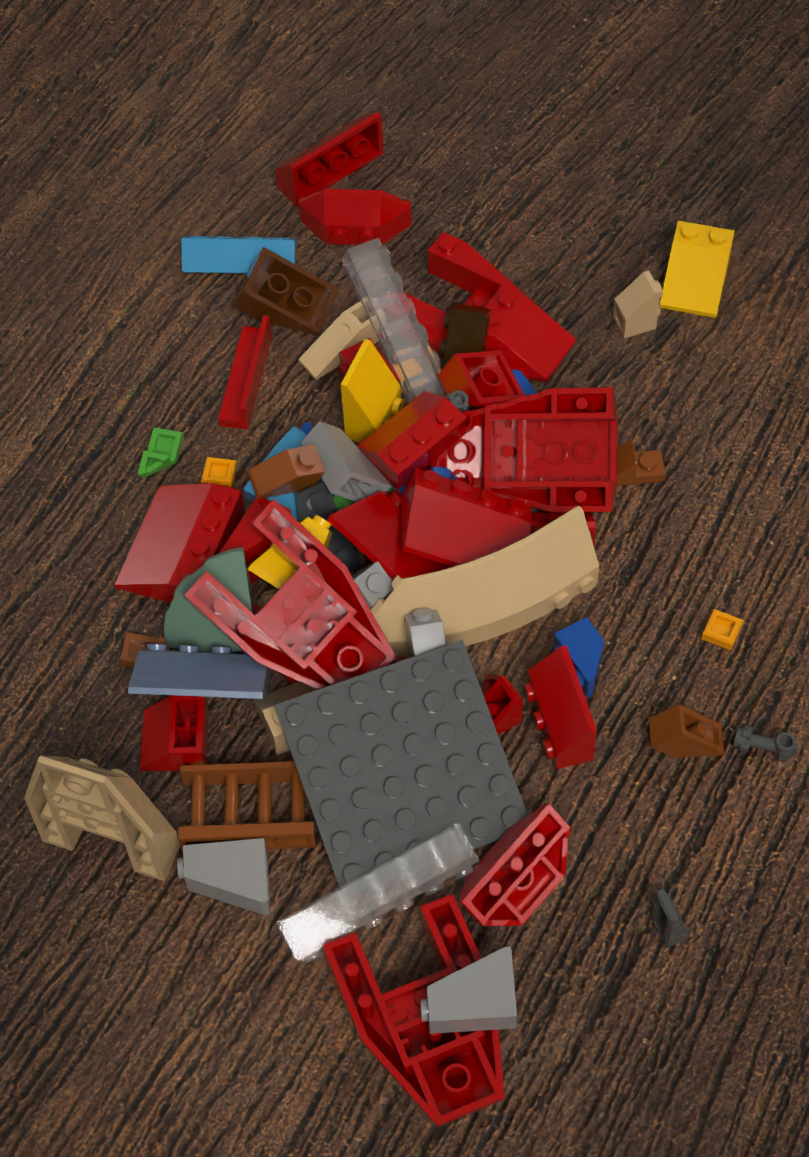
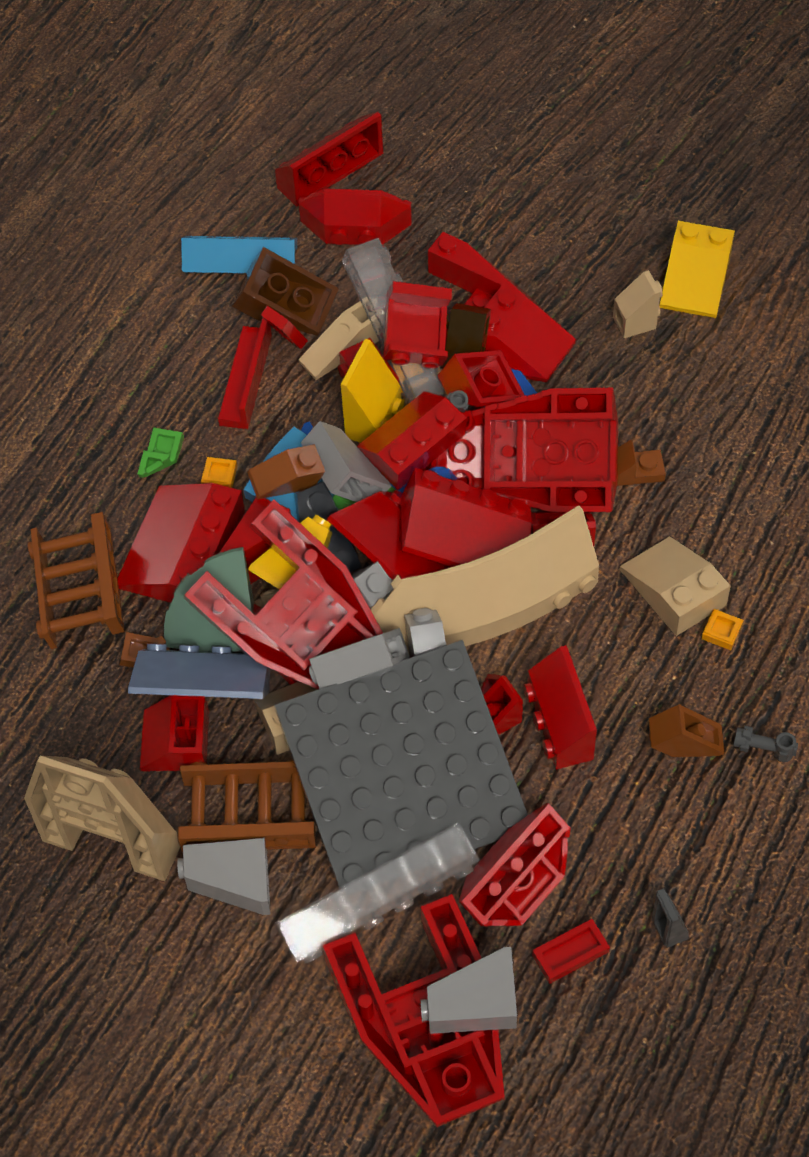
blue slope [551,617,604,698] -> none
none -> dark orange fence [28,512,125,649]
none -> red tile [261,306,308,350]
none -> light grey slope [309,628,410,689]
none -> red panel [383,281,452,369]
none -> red tile [532,919,610,984]
none -> tan slope [619,536,731,636]

